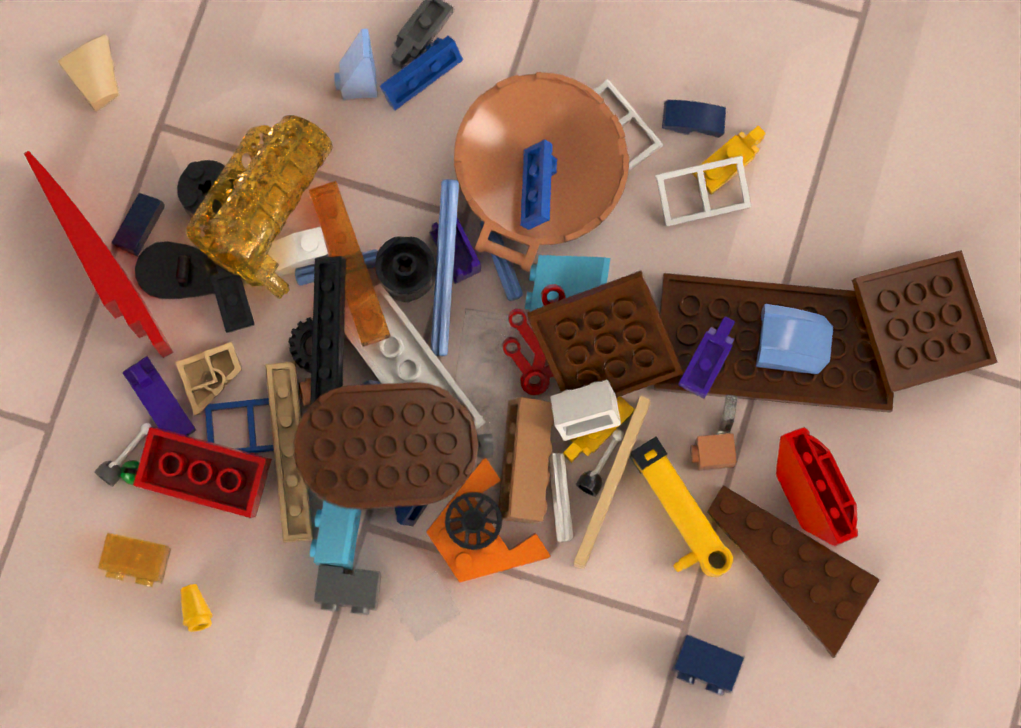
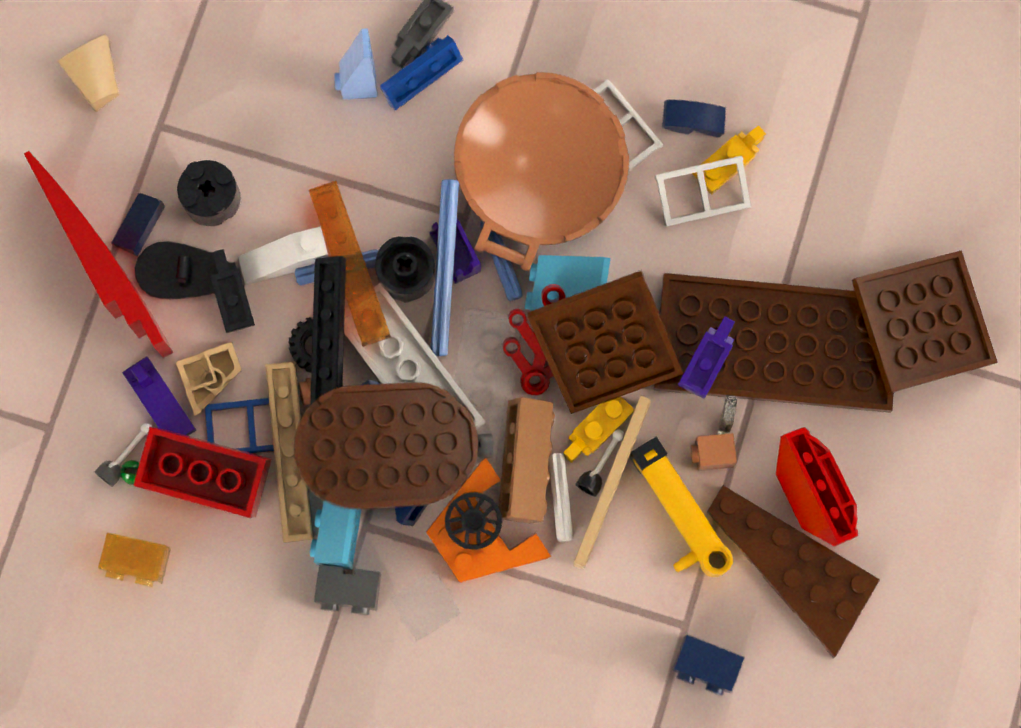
yellow cone [180,584,213,632] -> none
clear yellow piece [187,115,333,299] -> none
blue hinge [520,139,557,230] -> none
white brick [550,380,621,441] -> none
medium blue slope [756,304,833,374] -> none

